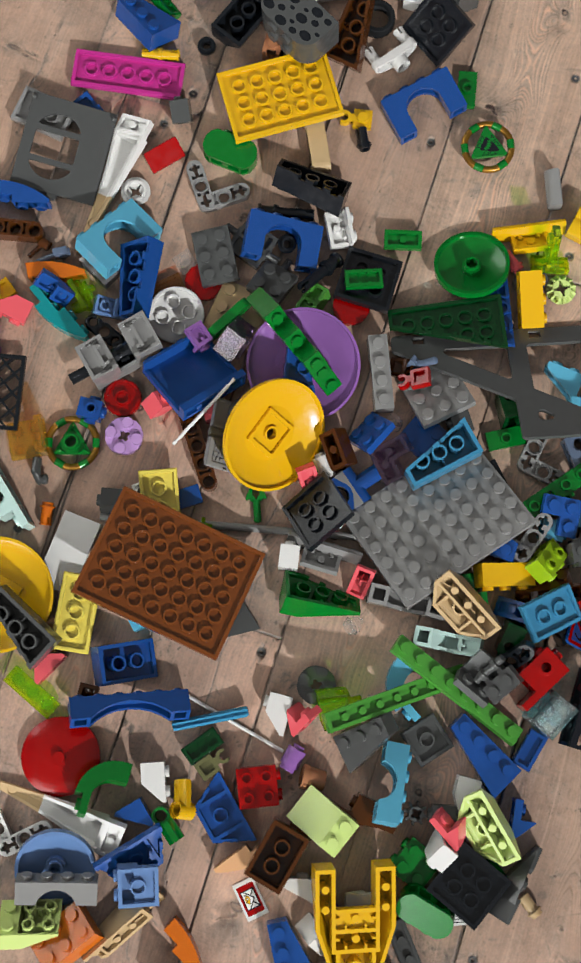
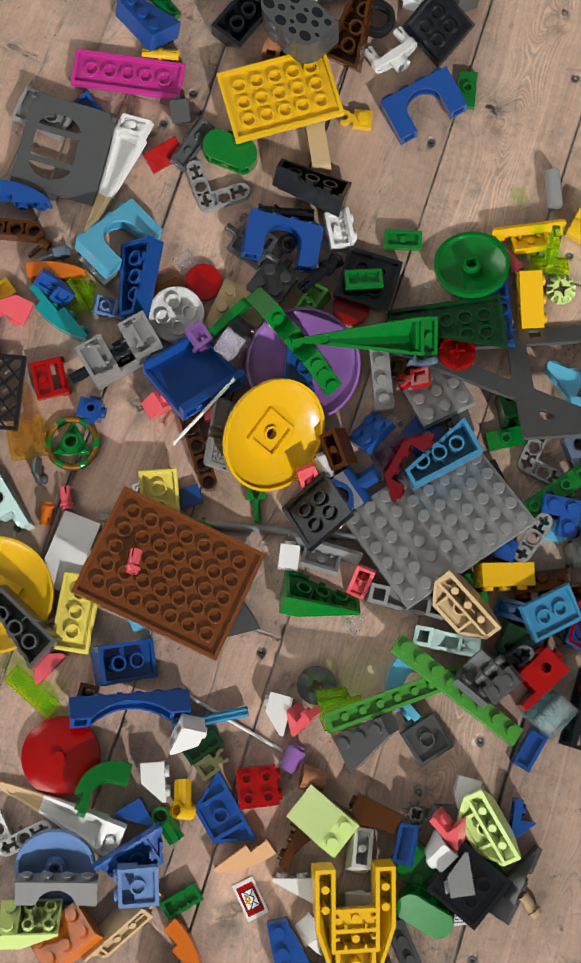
black piece [85,314,124,348] -> none
dark grey brick [96,487,122,514] -> none
red tile [104,379,142,417] -> none
lavender plate [105,417,144,456] -> none
white gear [121,177,151,206] -> none
dark grey plate [191,224,240,289] -> none
black plate [198,37,216,56] -> none
reddish brown brick [244,817,310,895] -> none
black pin [355,126,372,152] -> none
medium azure arch [372,741,412,828] -> none
blue wedge [448,712,522,799] -> none
piece [461,121,515,173] -> none
lime brick [524,538,568,584] -> none
none -> red plate [29,356,72,401]
none -> coral pin [59,486,75,511]
none -> coral pin [125,548,143,574]
none -> green plate [159,881,204,920]
none -> dark grey tile [168,116,216,172]
none -> white slope [169,713,207,755]
none -> green plate [289,316,438,356]
none -> white slope [345,827,374,874]
none -> dark red slope [383,431,435,503]
none -> blue tile [392,822,421,867]
none -> red tile [438,339,476,370]
none -> light grey slope [444,852,475,898]

